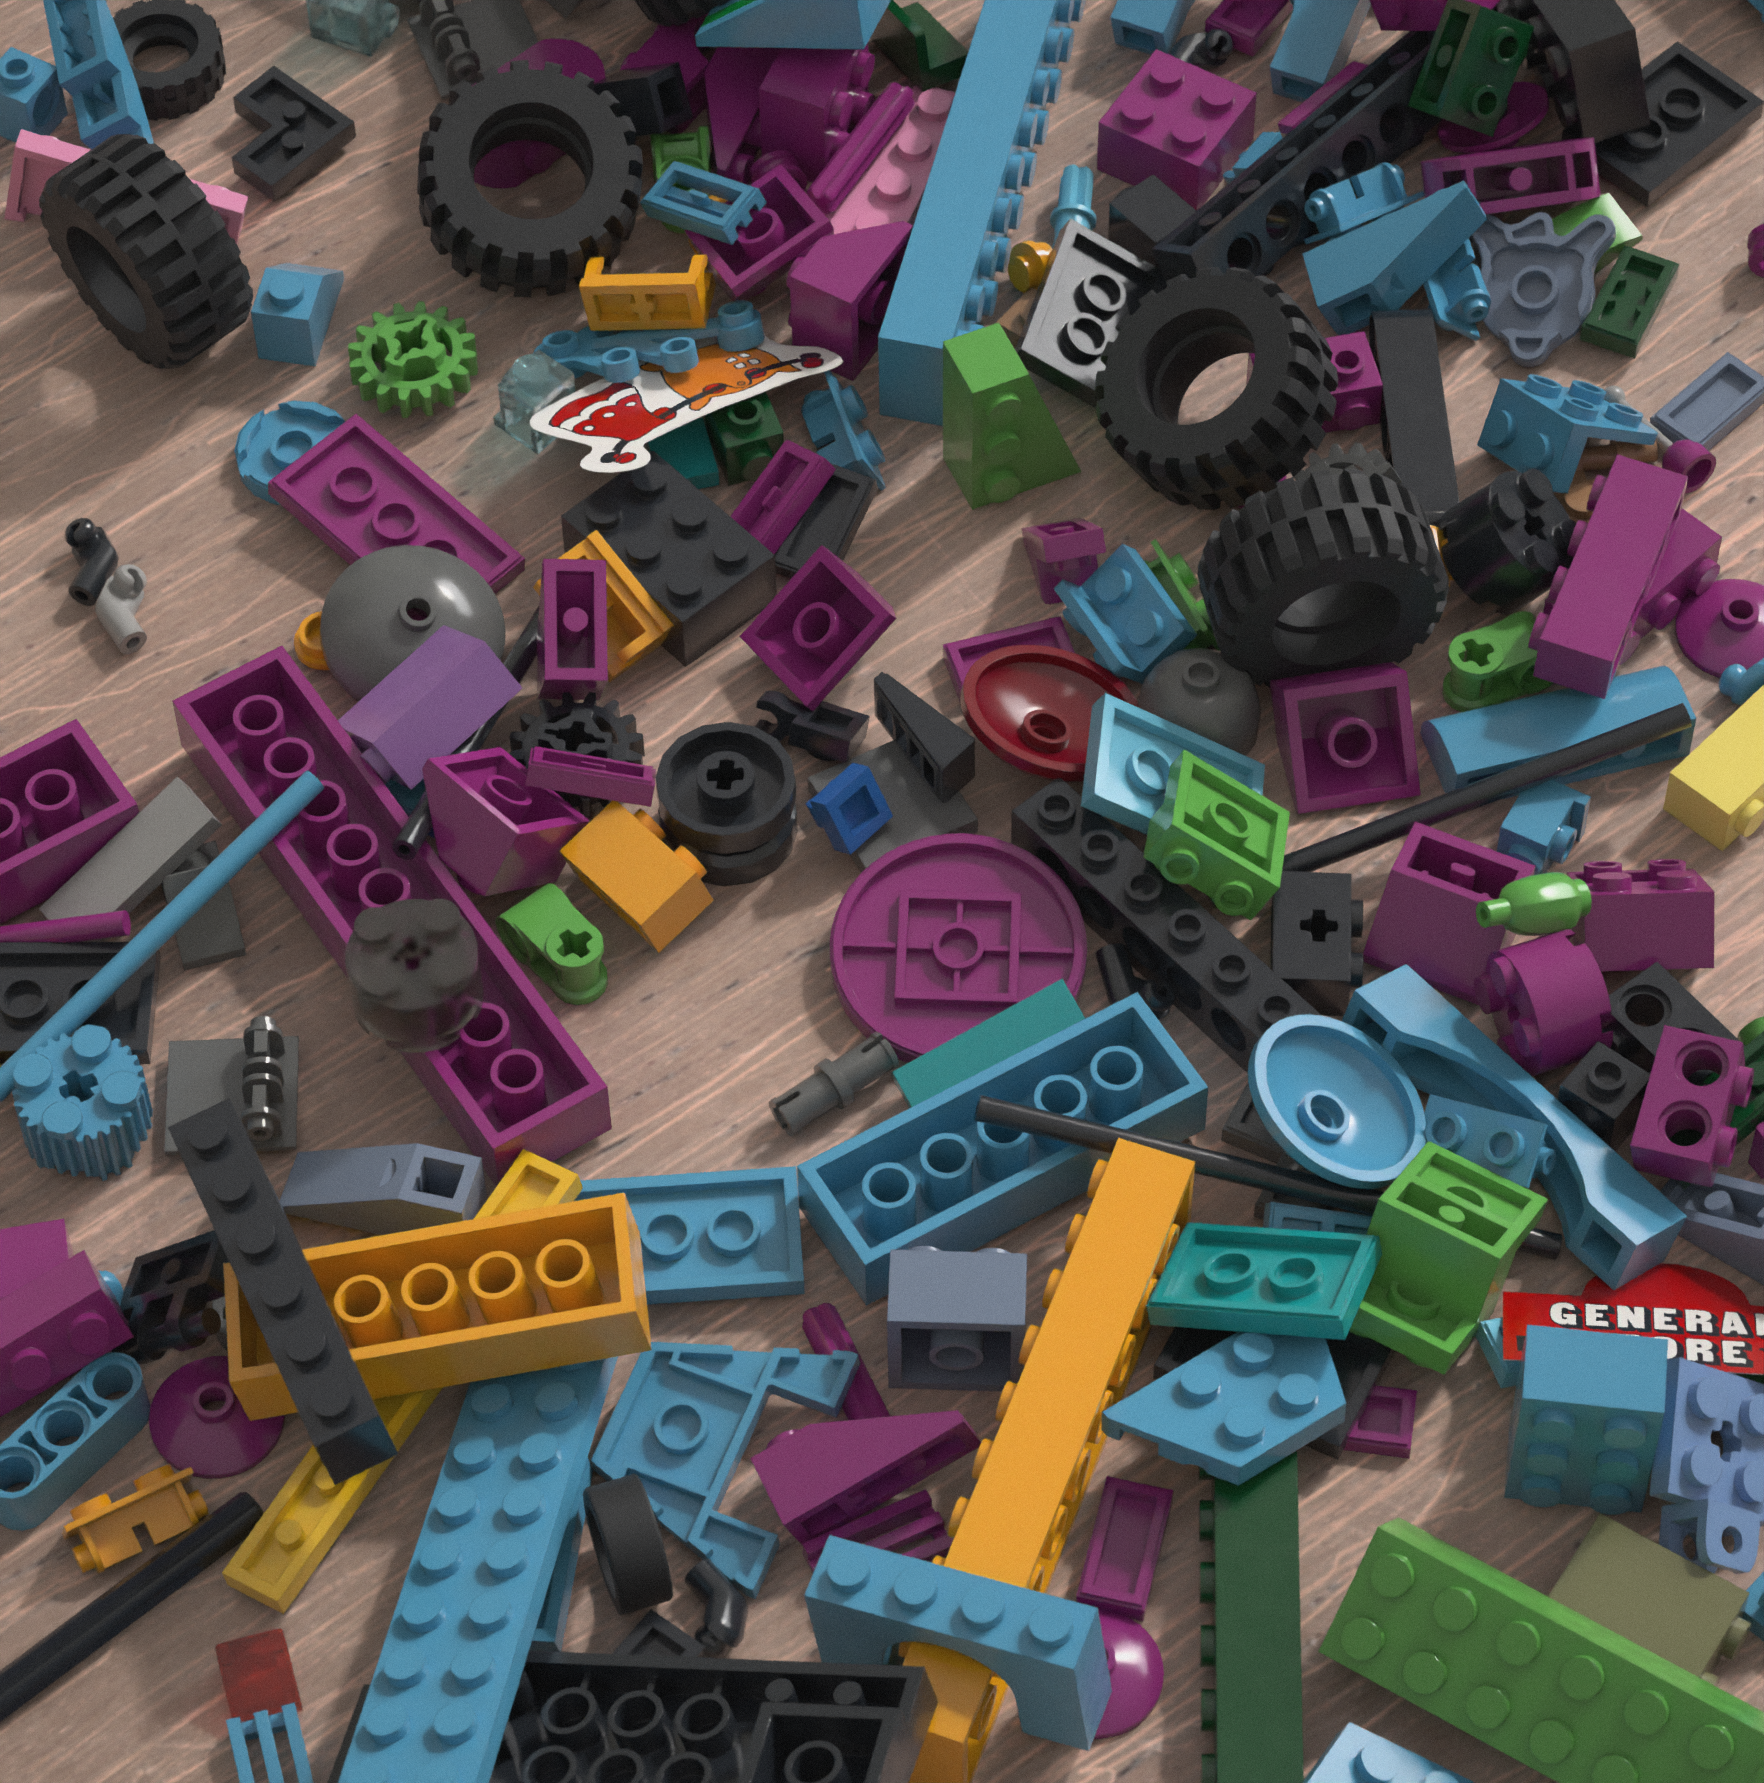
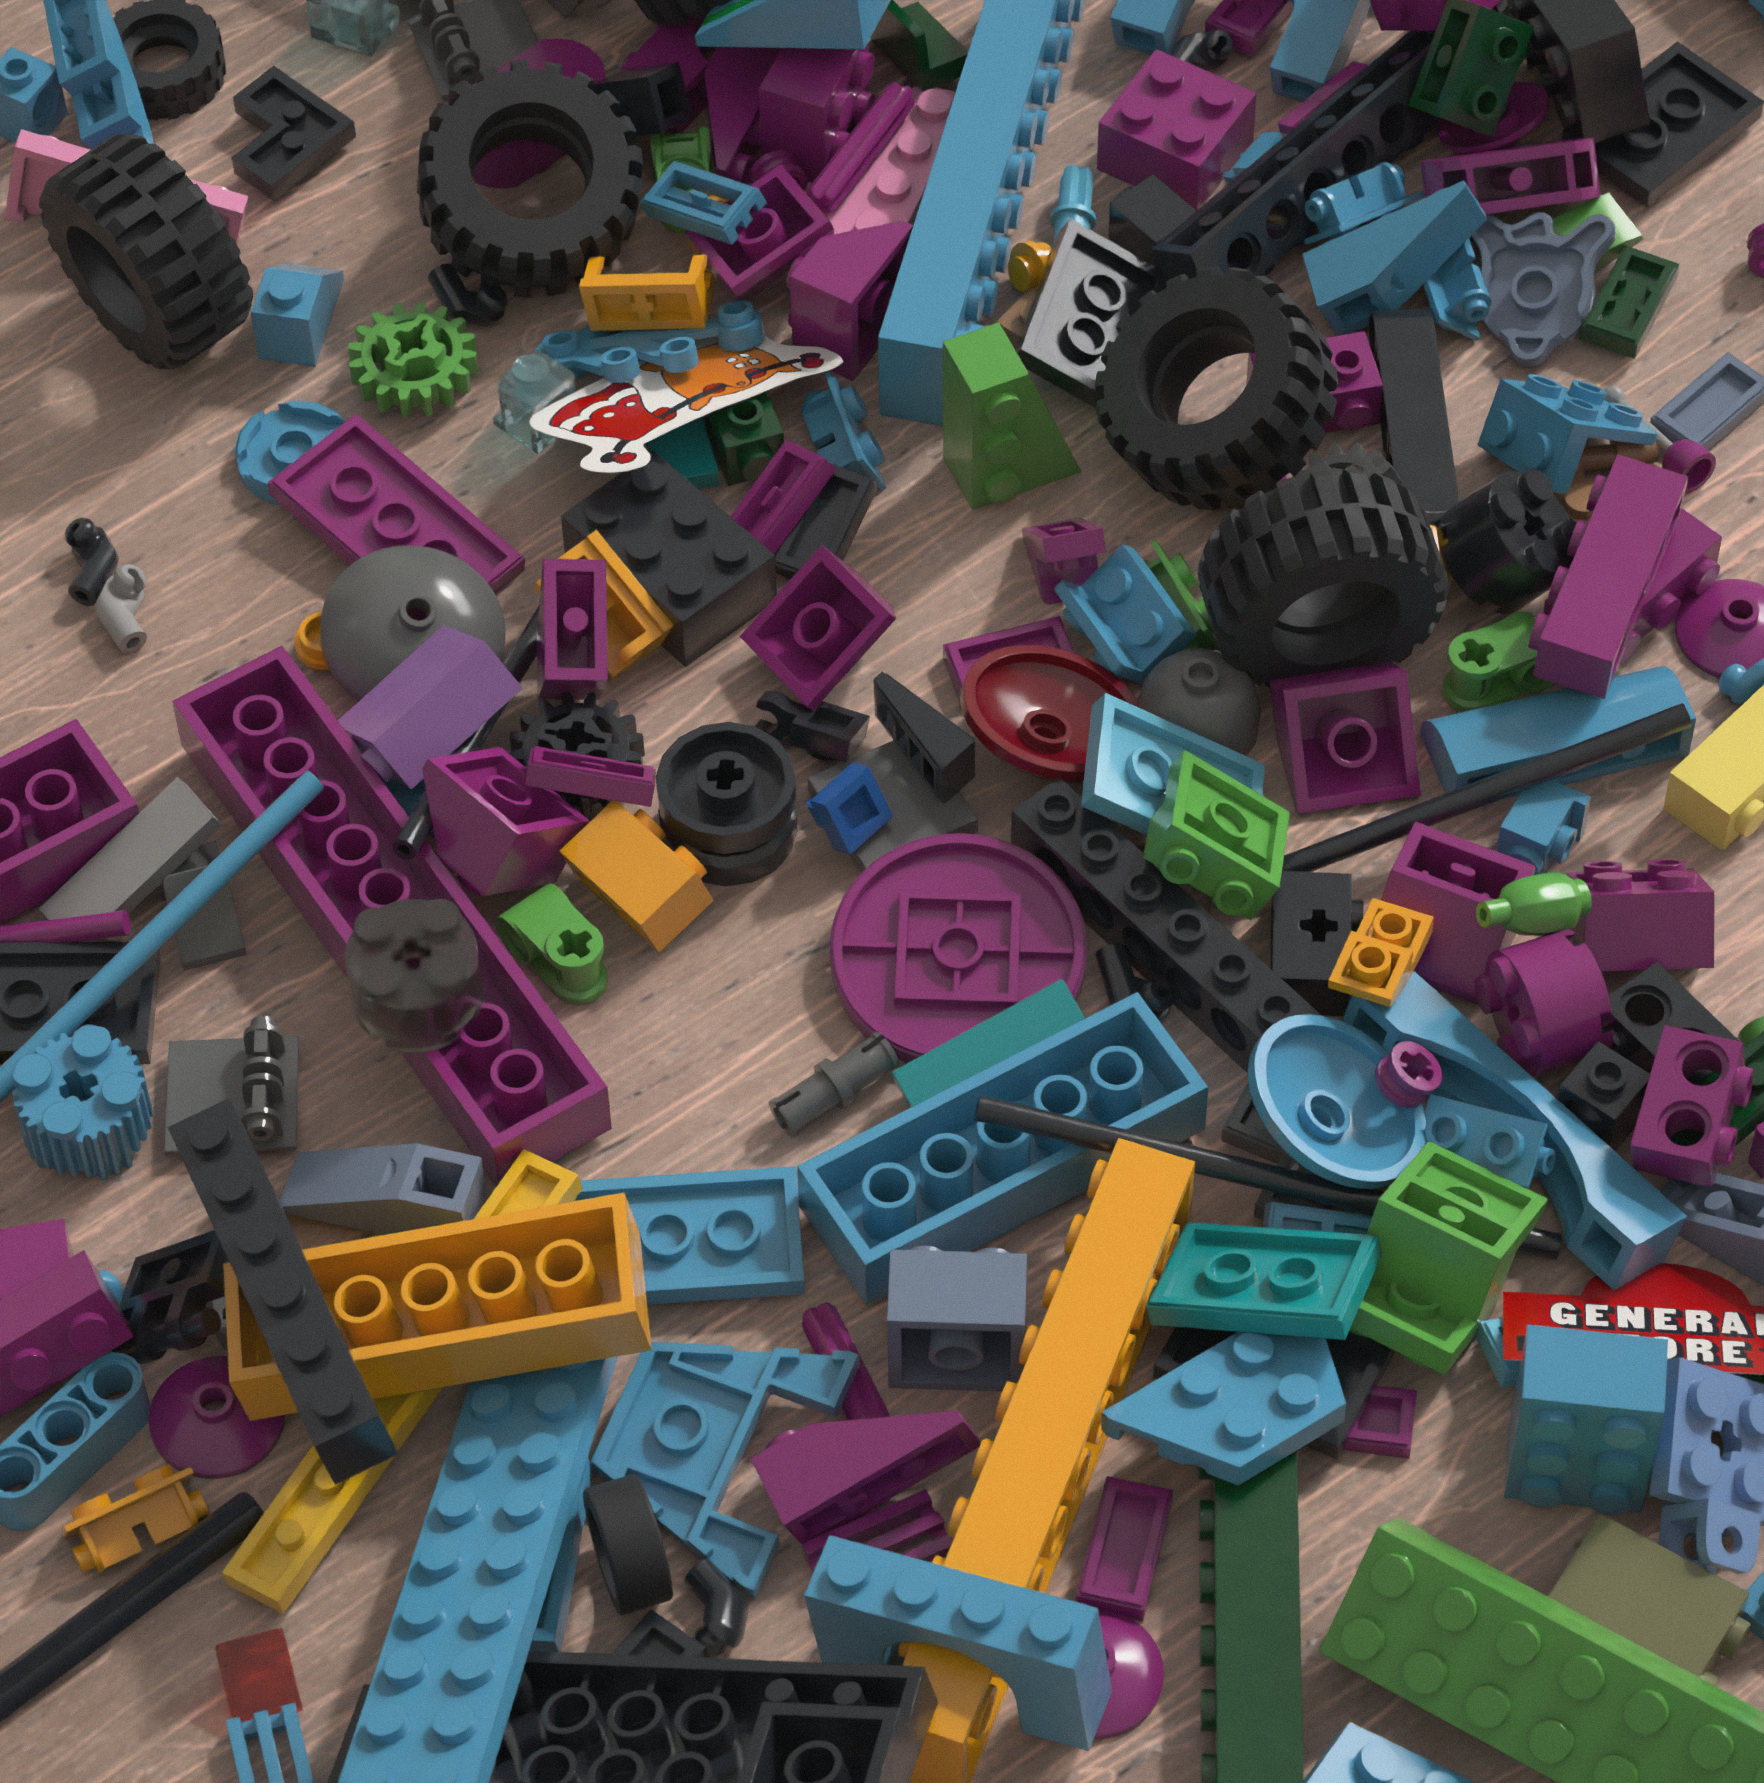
none -> black arm [428,263,508,326]
none -> light orange slope [1328,898,1434,1007]
none -> magenta bush [1374,1041,1442,1109]

